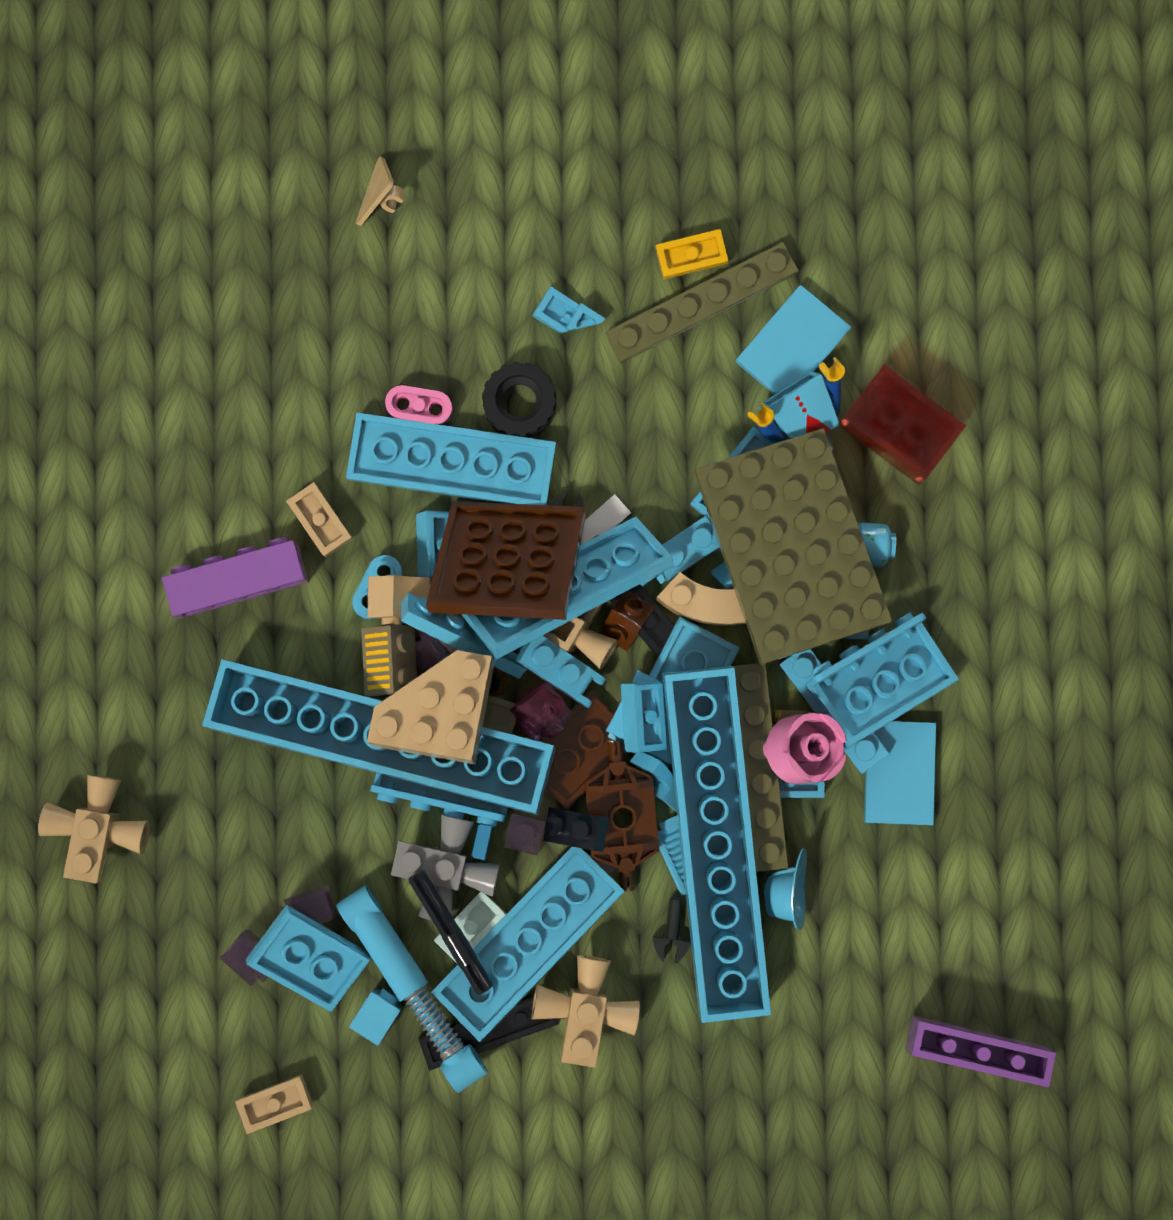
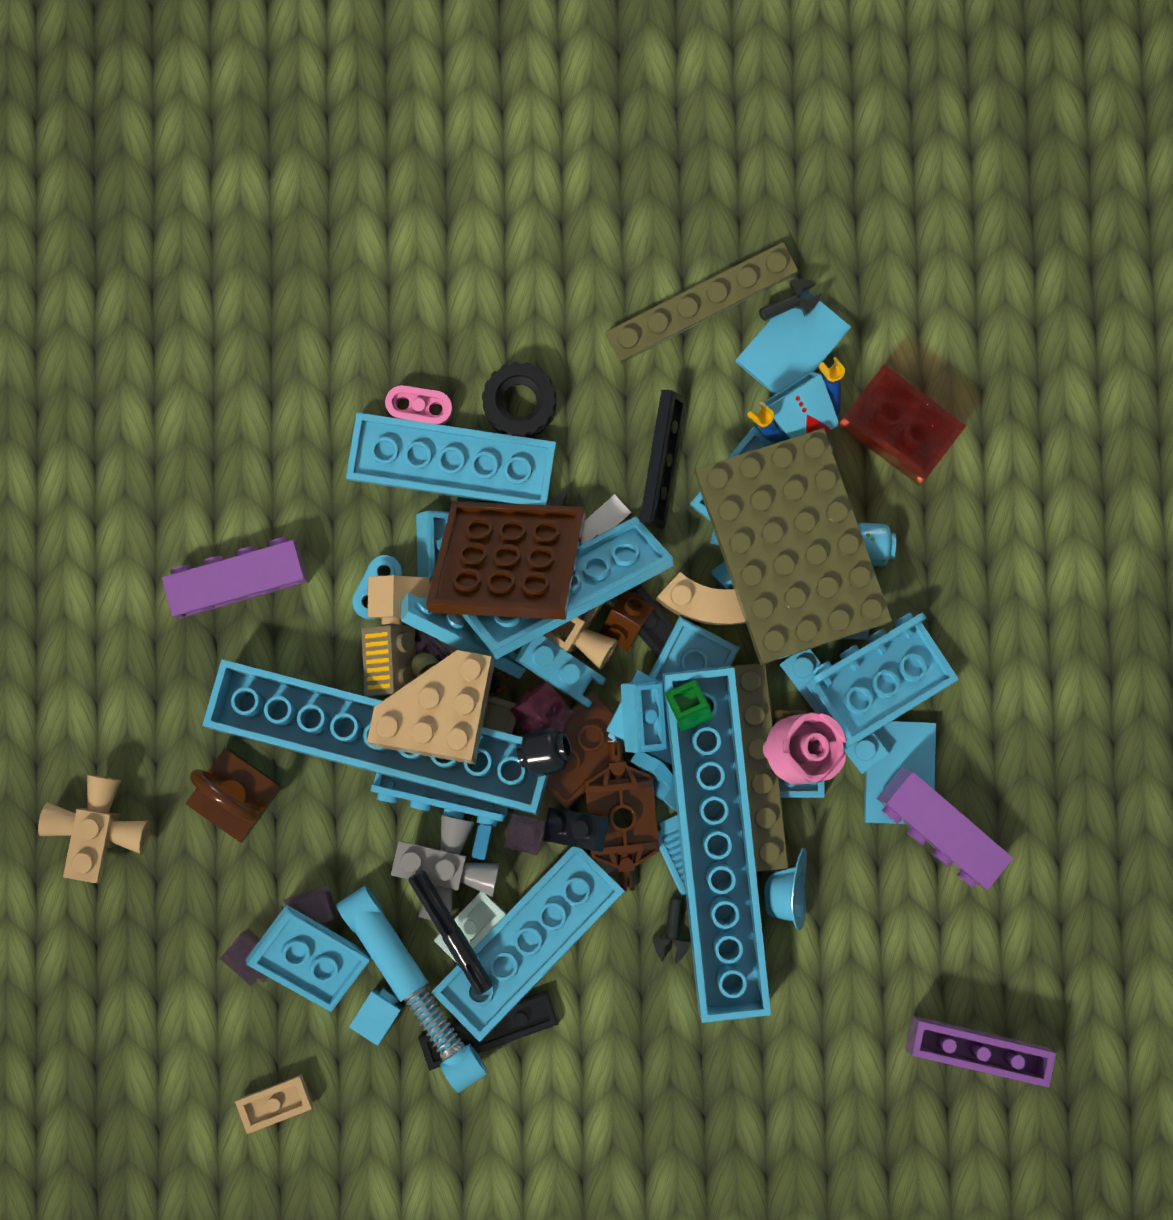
tan plate [286,482,353,558] -> none
tan piece [356,156,405,226] -> none
tan brick [531,955,640,1068] -> none
medium azure slope [532,286,605,333] -> none
medium azure hinge [640,516,720,587] -> none
yellow plate [655,229,728,280] -> none
none -> reddish brown tile [185,748,282,843]
none -> olive hinge [411,652,439,678]
none -> black head [517,727,572,777]
none -> black tile [639,390,686,529]
none -> green slope [664,679,713,731]
none -> pearl dark grey bar [759,279,822,321]
none -> medium lavender brick [876,767,1014,890]

